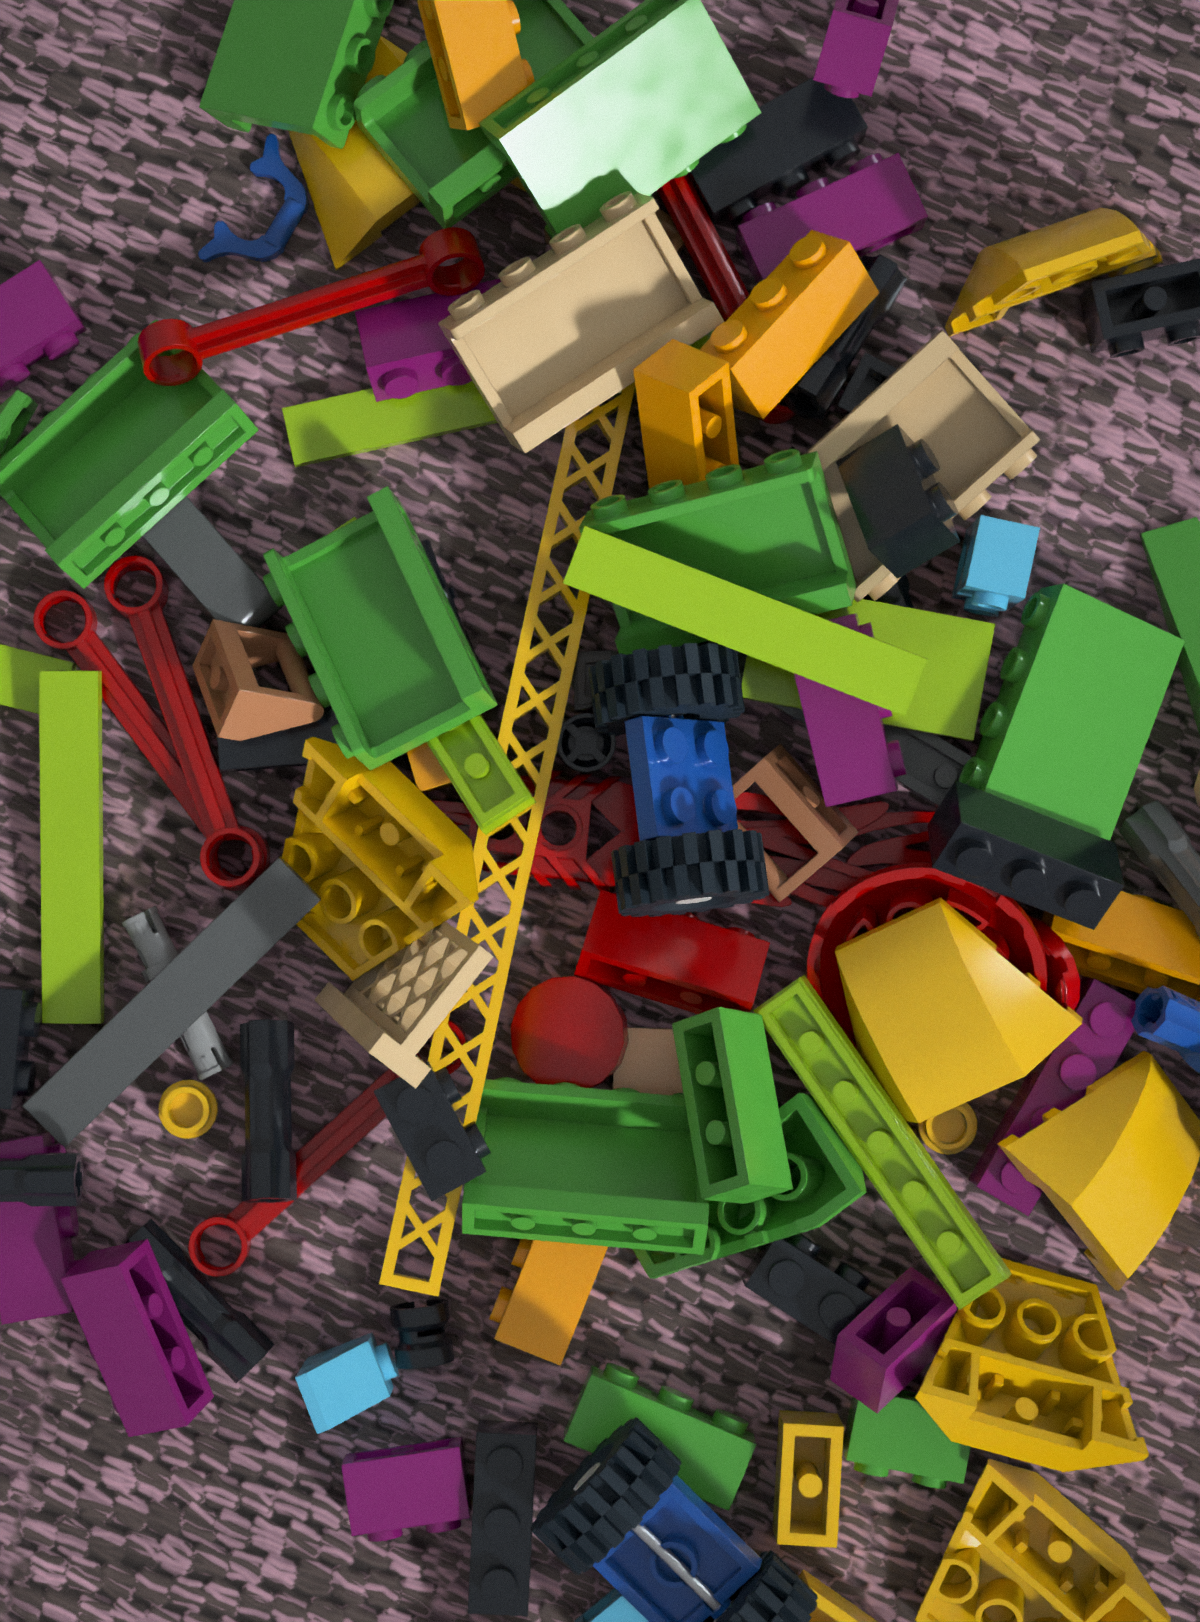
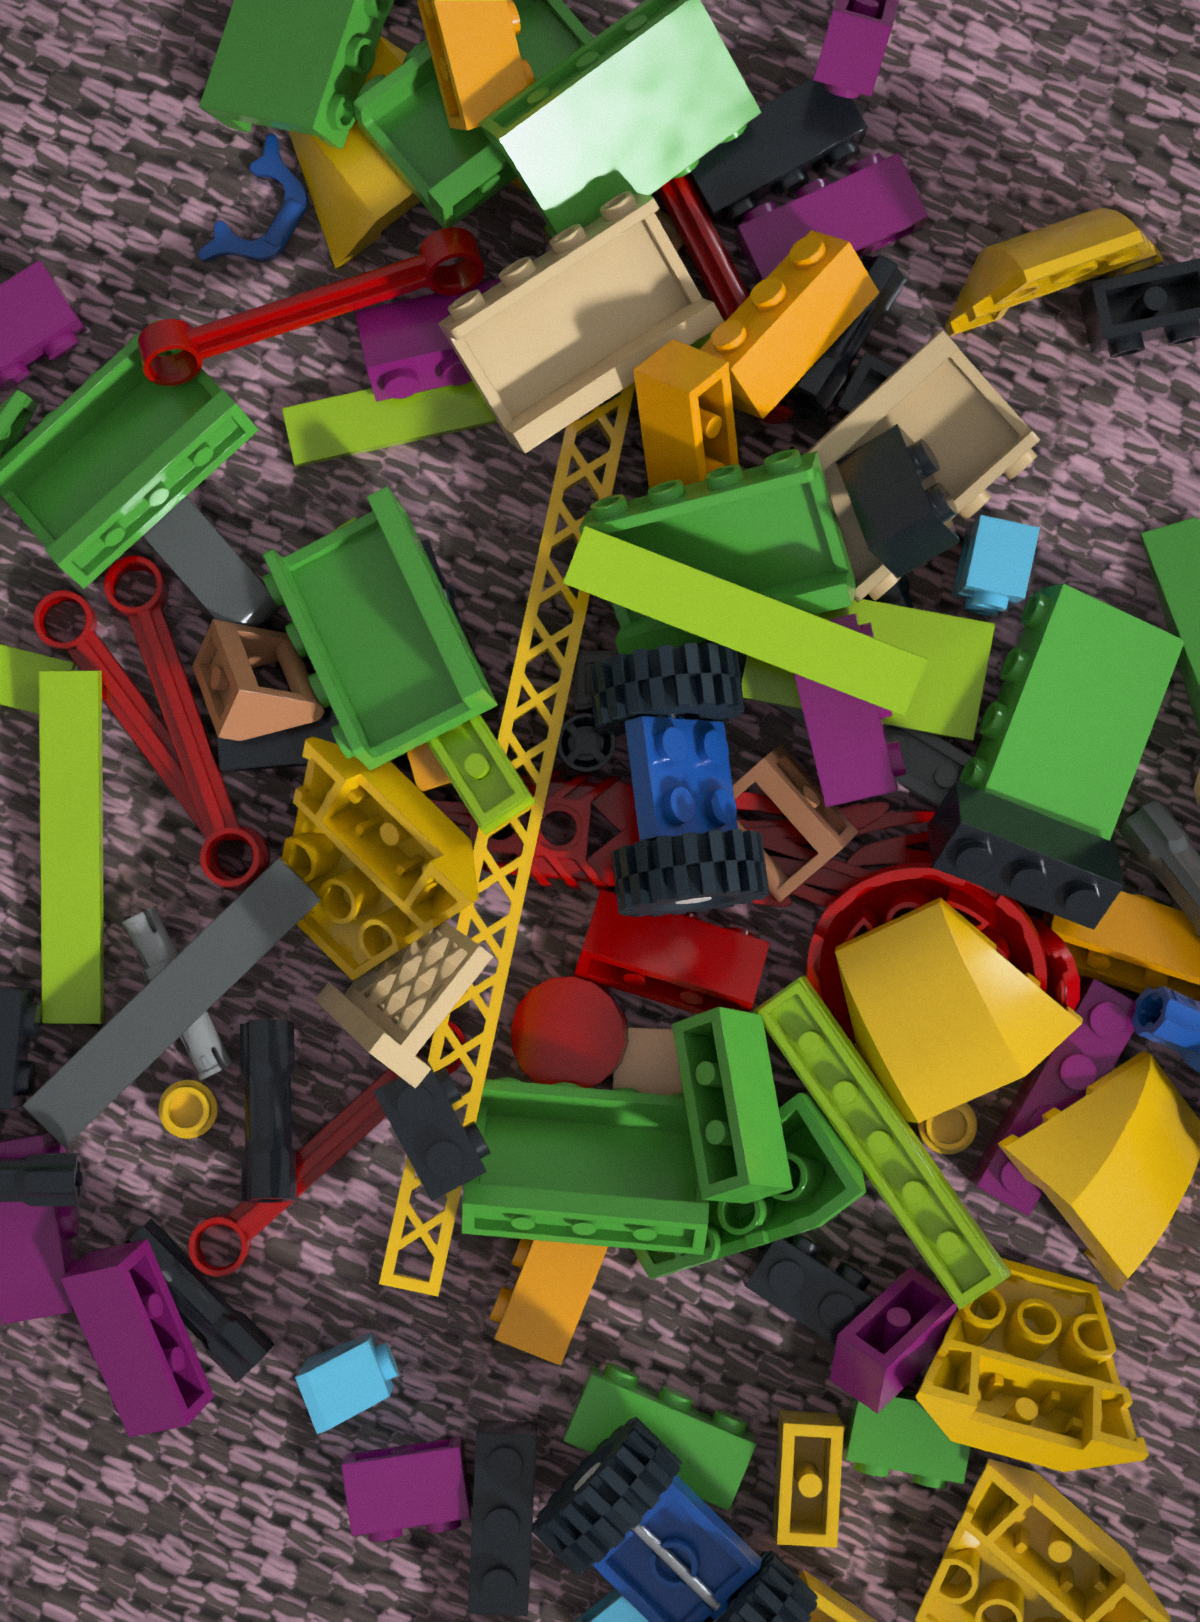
black wheel [389,1299,455,1369] -> none

